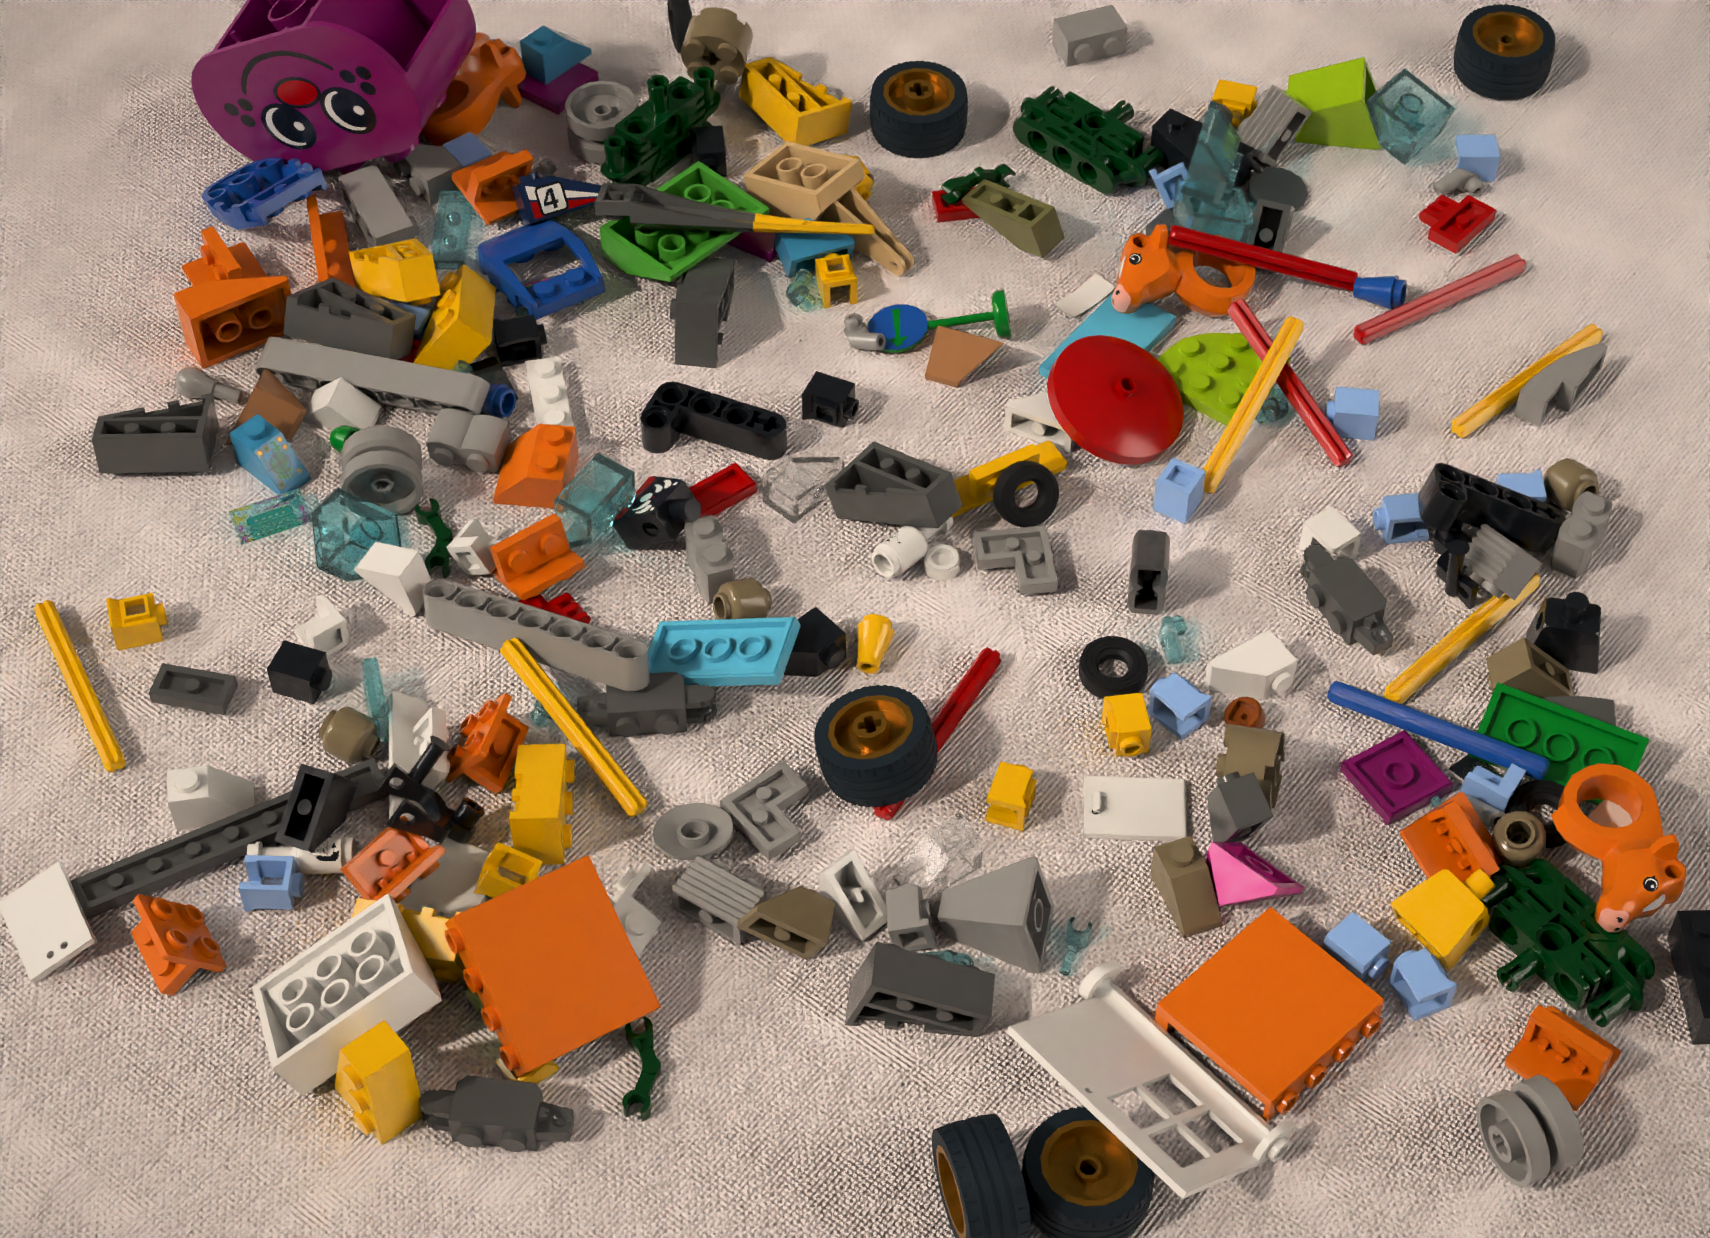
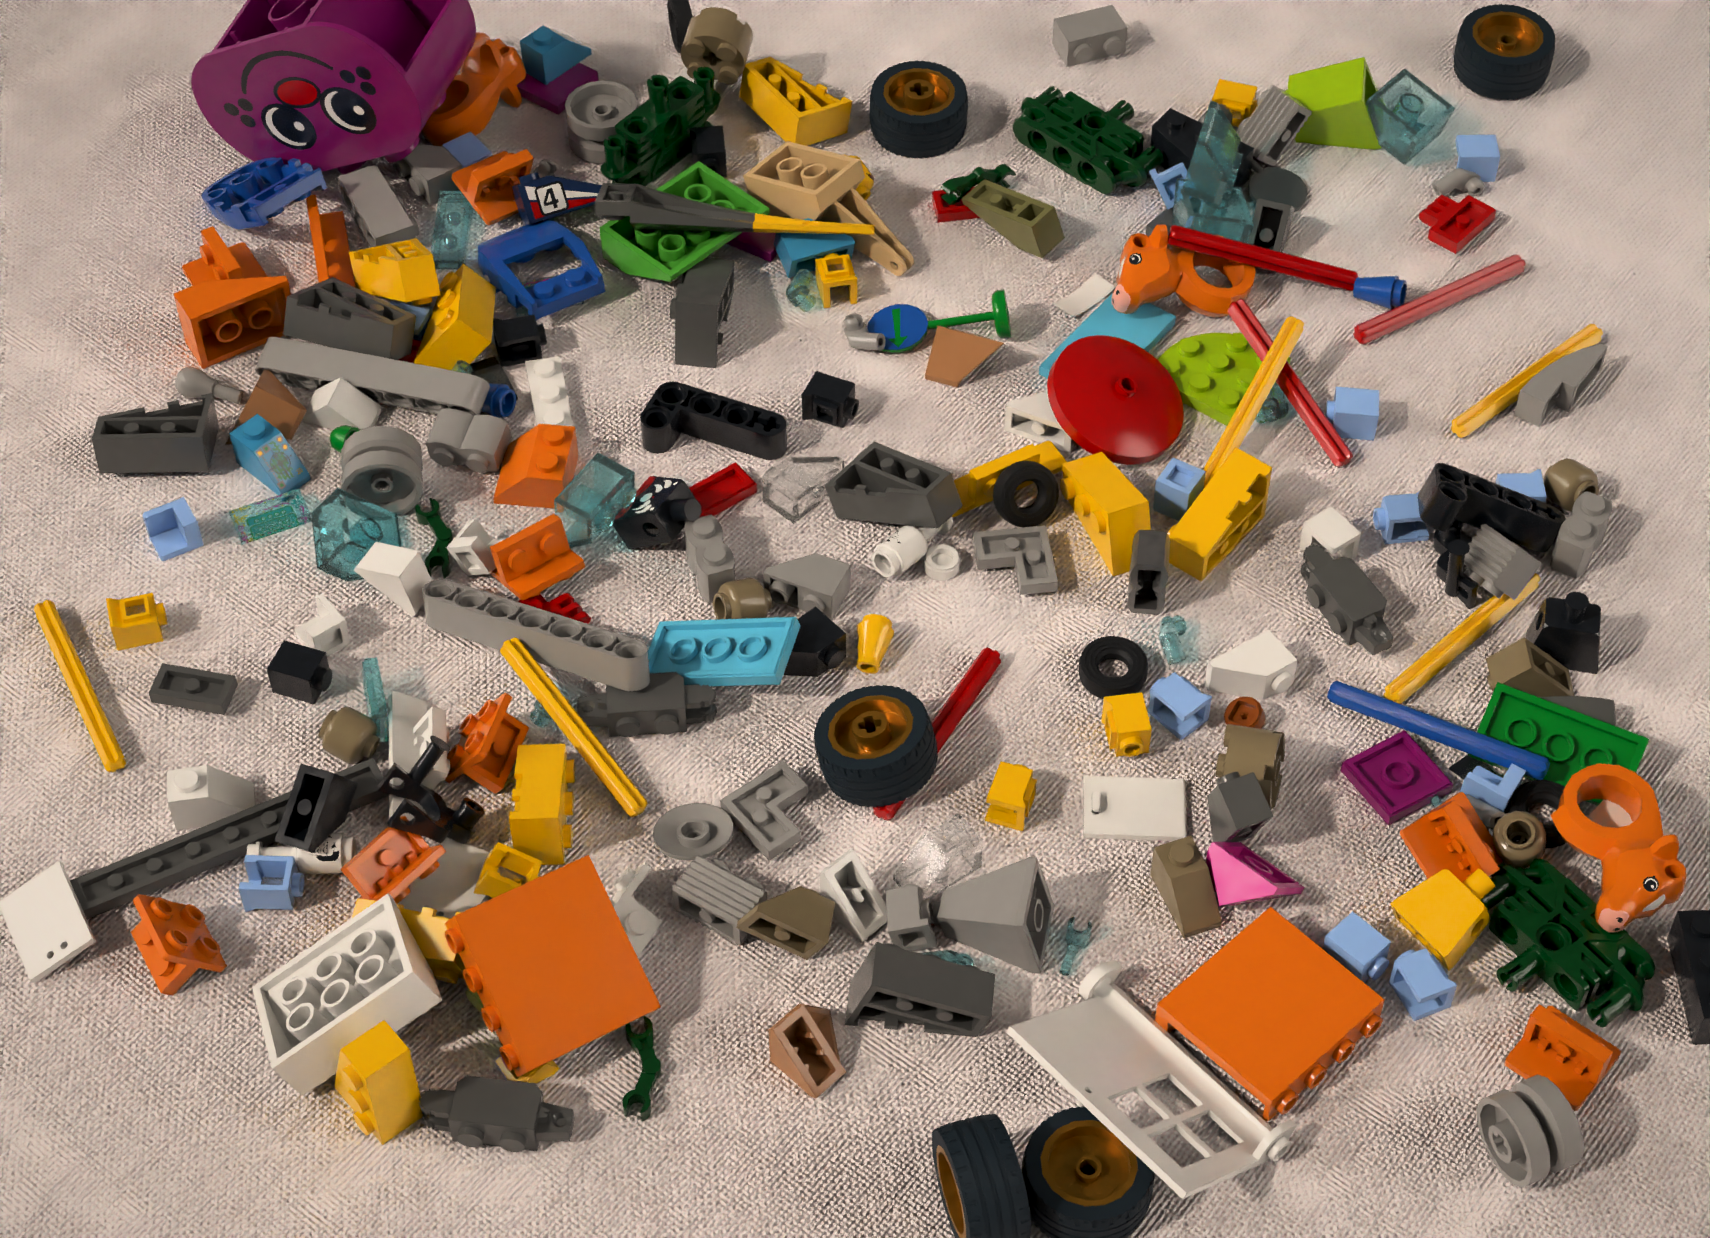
none -> light blue panel [142,497,204,561]
none -> light grey slope [763,553,851,620]
none -> medium nougat slope [769,1003,846,1098]
none -> yellow wedge [1060,452,1151,576]
none -> yellow wedge [1167,447,1272,582]

